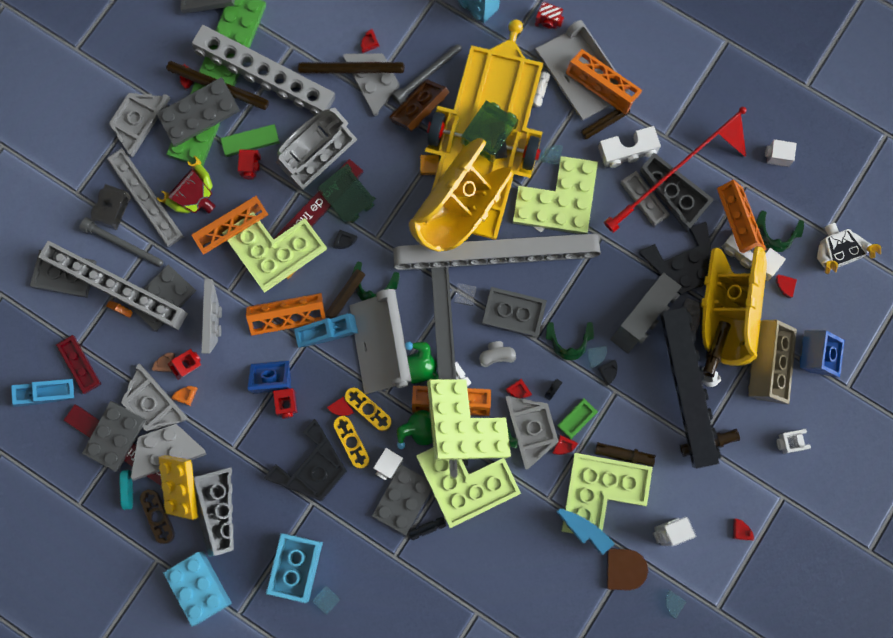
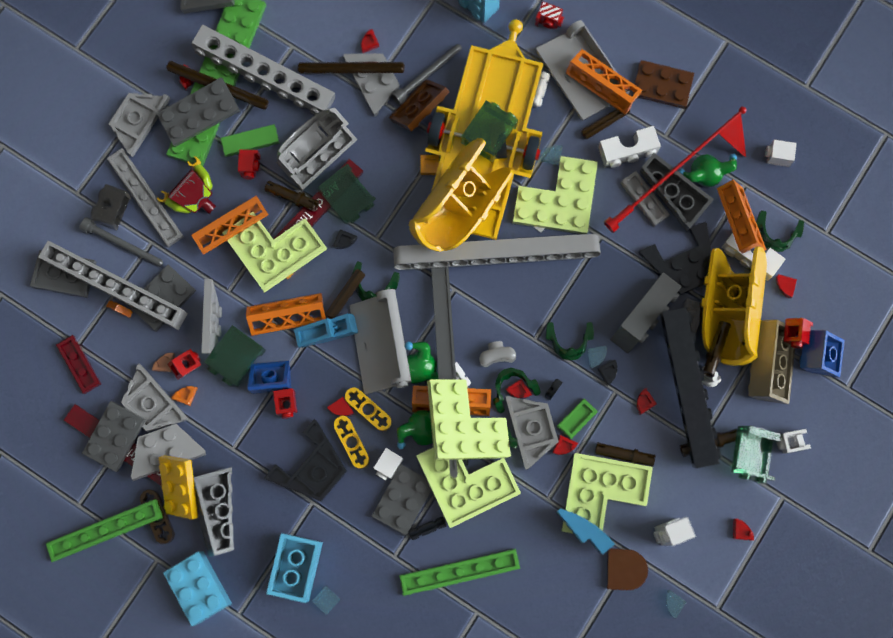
dark azure slope [11,379,74,407] -> none
teal tile [119,470,133,510] -> none
clear tile [454,283,476,306] -> none
dark grey plate [482,287,547,338] -> none
torso [817,223,881,274] -> none
none -> bright green tile [45,499,163,562]
none -> clear green panel [204,325,266,387]
none -> dark brown pin [264,181,319,212]
none -> bright green tile [399,549,520,596]
none -> dark green helmet [493,368,541,414]
none -> reddish brown plate [632,60,694,109]
none -> red tile [637,388,657,415]
none -> green piece [678,154,737,187]
none -> panel [731,426,782,484]
none -> red brick [784,318,813,348]

